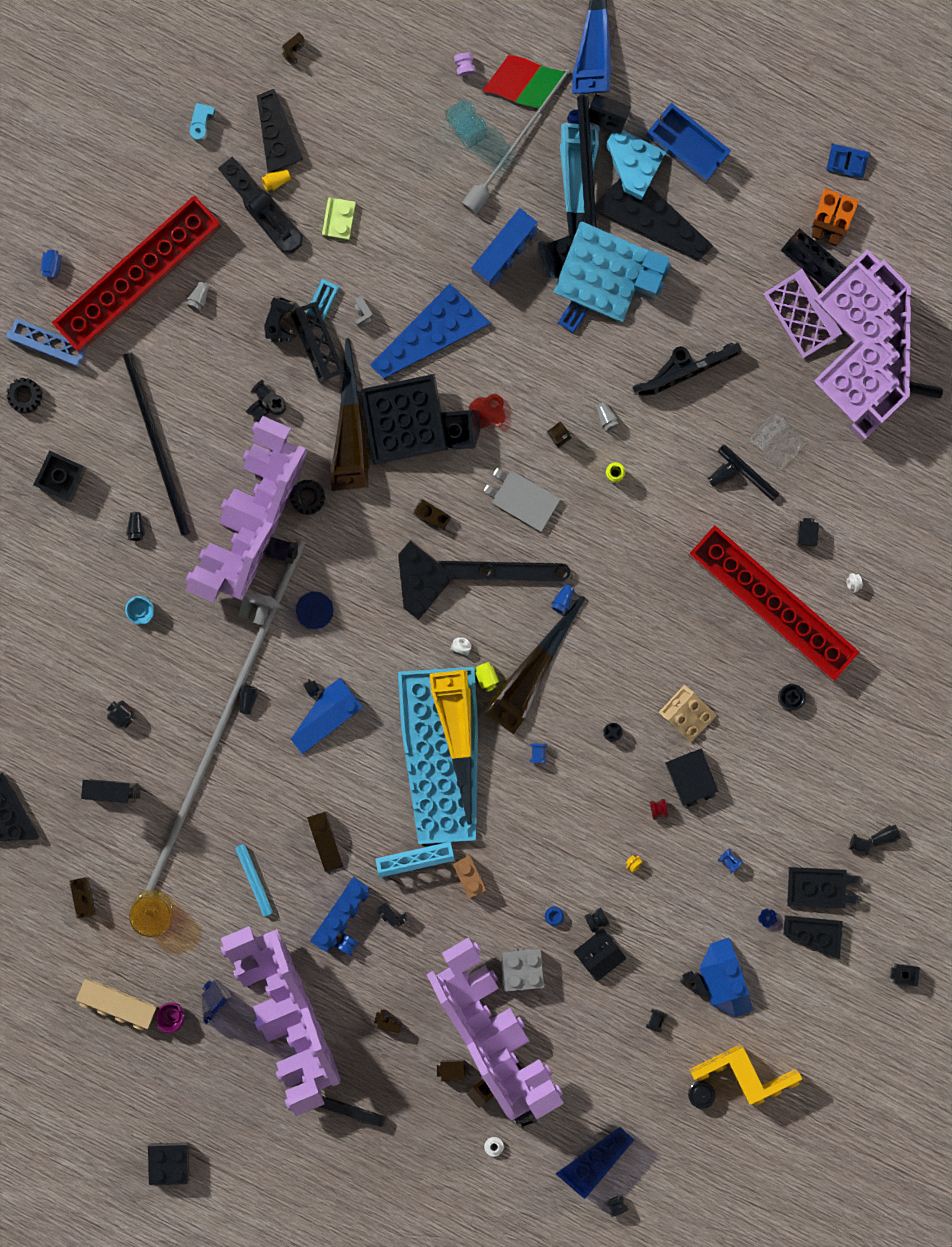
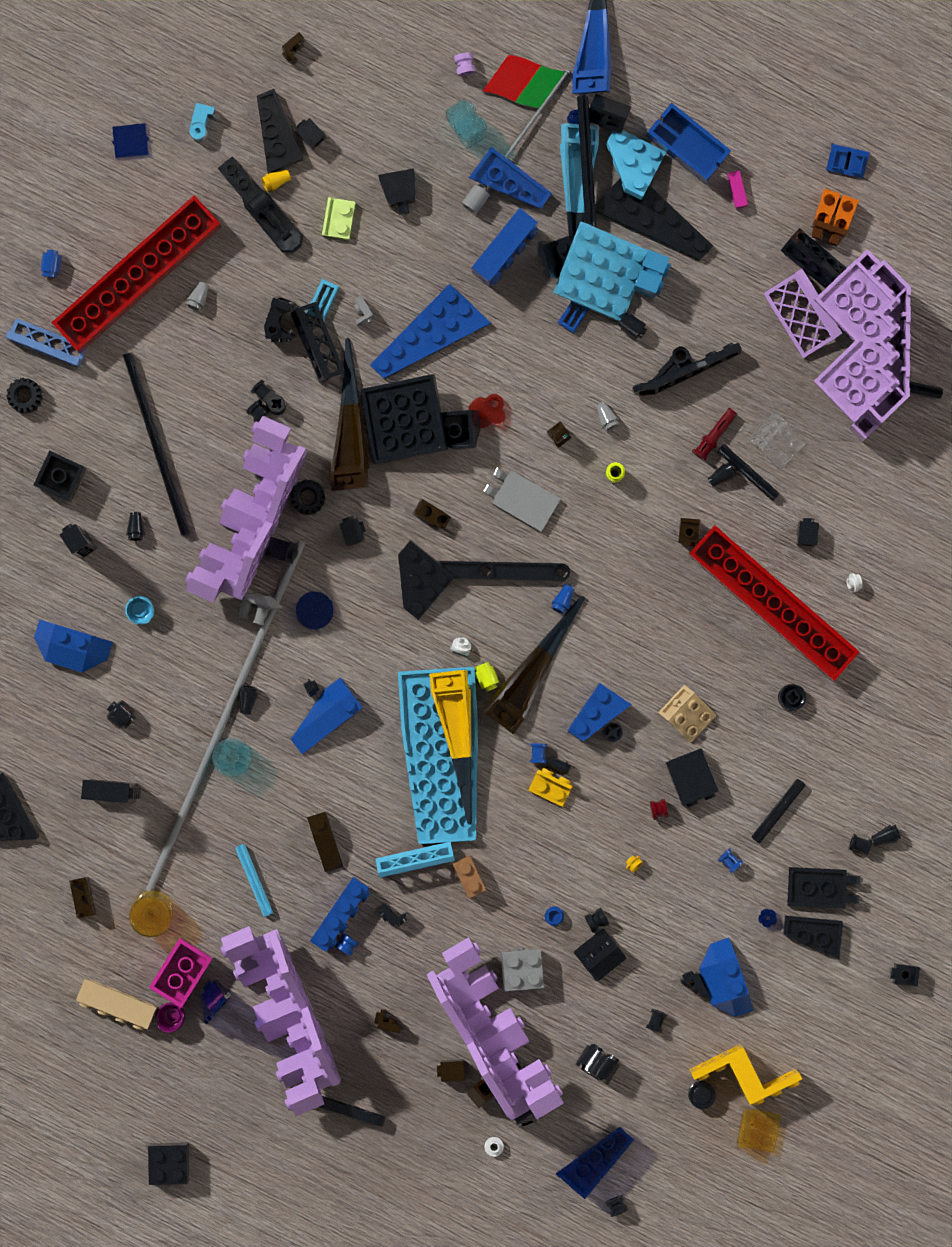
none -> blue wedge [34,619,113,673]
none -> black brick [59,524,97,559]
none -> clear blue piece [112,123,149,158]
none -> dark pink brick [149,937,214,1008]
none -> clear light blue brick [212,738,252,777]
none -> black brick [296,118,326,151]
none -> black brick [339,516,366,547]
none -> black torso [378,168,415,216]
none -> blue wing [468,147,552,209]
none -> yellow bracket [528,768,573,807]
none -> black pin [546,756,571,776]
none -> blue wedge [567,683,632,742]
none -> black brick [575,1043,620,1085]
none -> black brick [618,313,647,340]
none -> dark brown brick [678,518,700,547]
none -> dark red pin [692,408,738,461]
none -> dark pink piece [727,170,748,209]
none -> clear yellow bracket [736,1107,781,1152]
none -> black axle [751,779,805,843]

